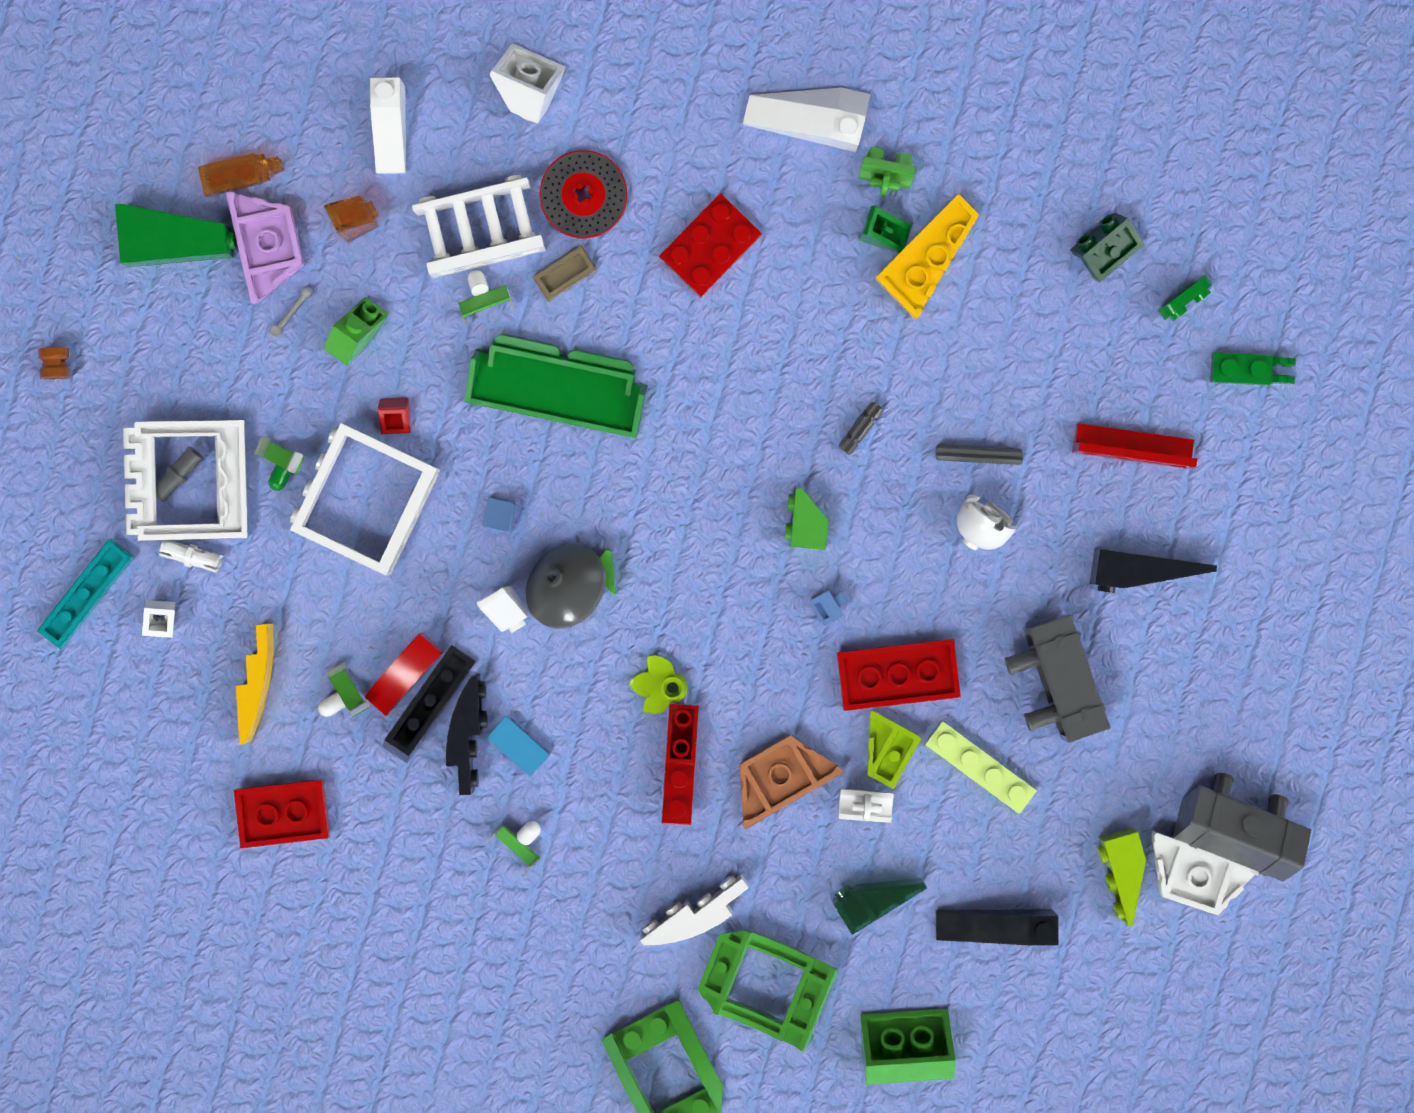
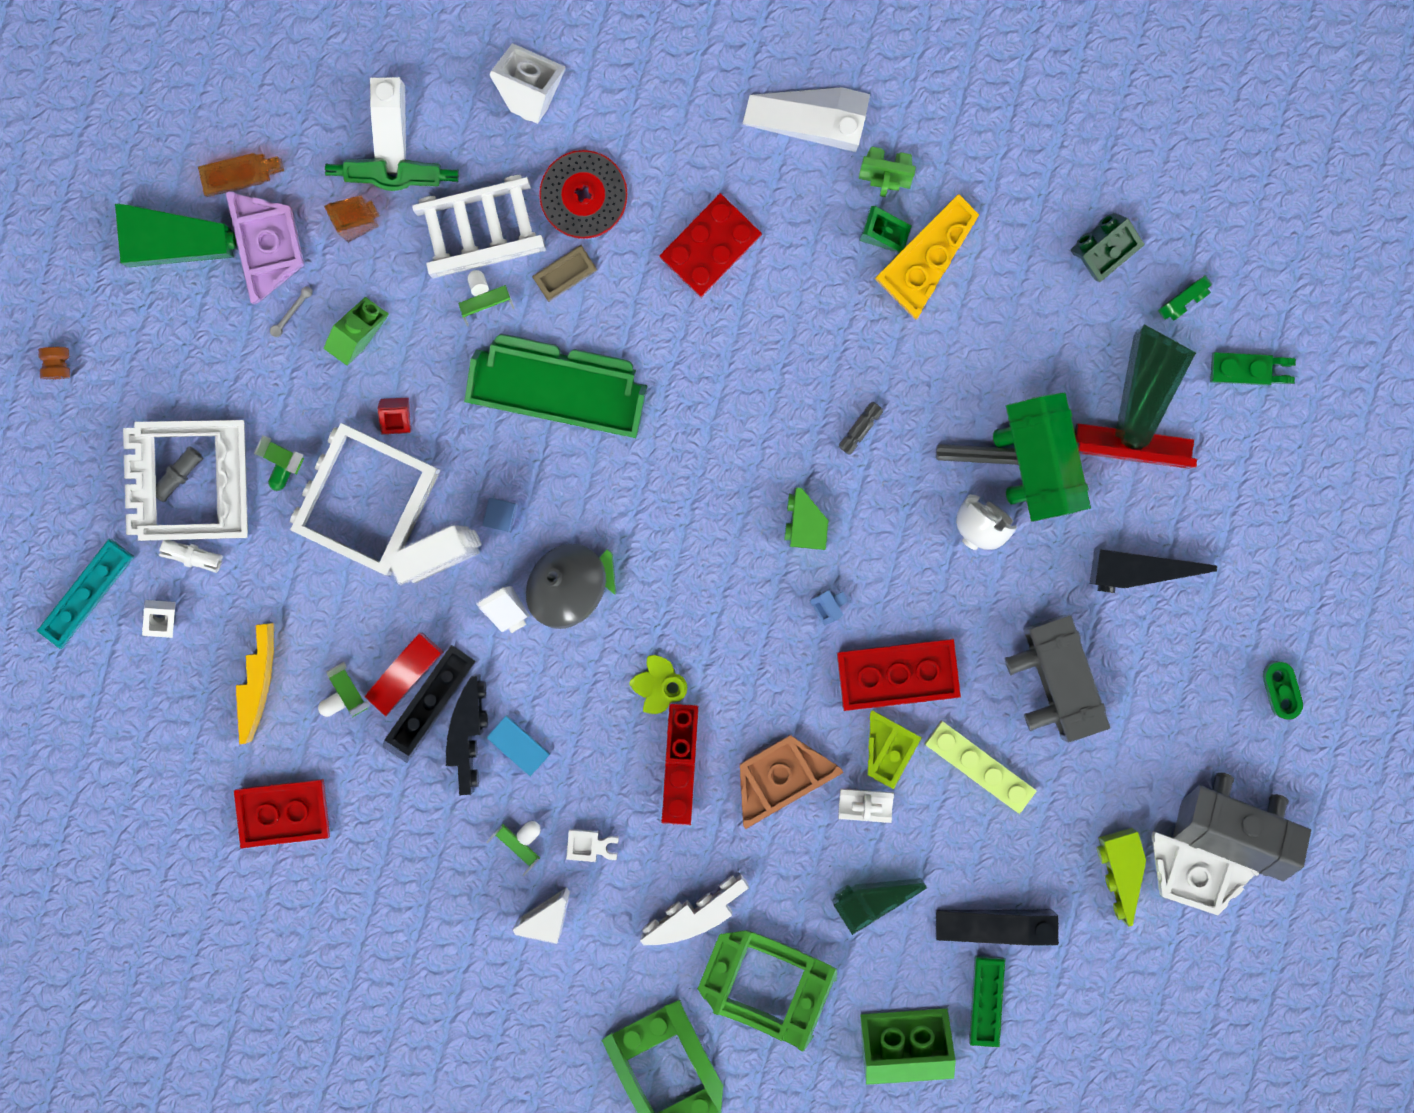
none -> green piece [325,158,459,191]
none -> white arch [386,525,482,585]
none -> white slope [513,887,570,944]
none -> white plate [566,829,619,862]
none -> green plate [969,956,1005,1047]
none -> green piece [993,392,1091,522]
none -> clear green slope [1115,324,1196,450]
none -> green plate [1263,661,1303,720]

